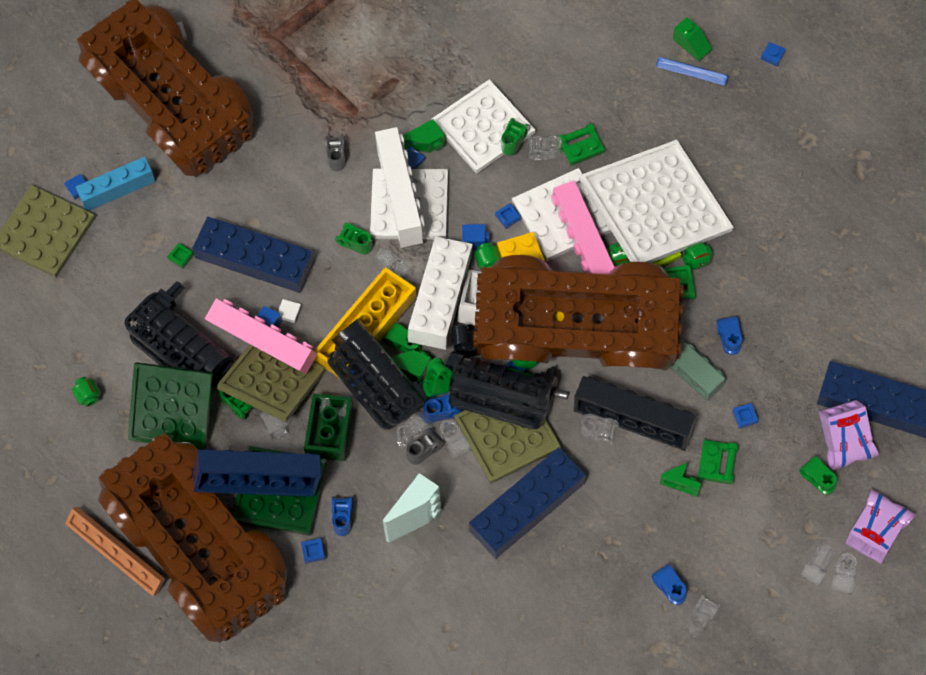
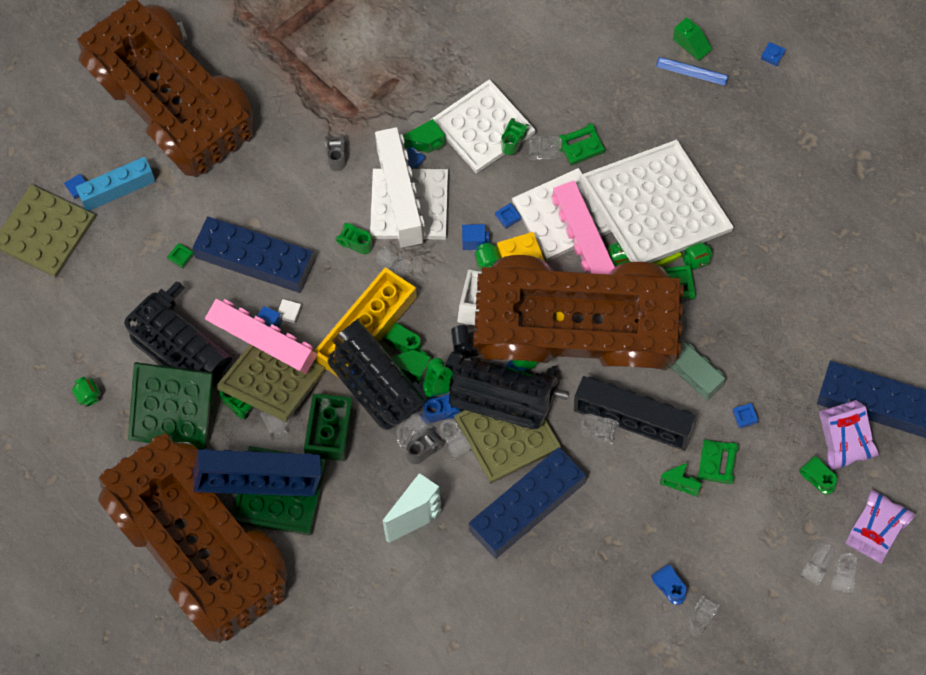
nougat plate [65,507,165,596] -> none
blue plate [301,538,325,564] -> none
blue piece [332,496,353,536] -> none
white brick [408,236,472,350] -> none
blue piece [716,316,742,355] -> none

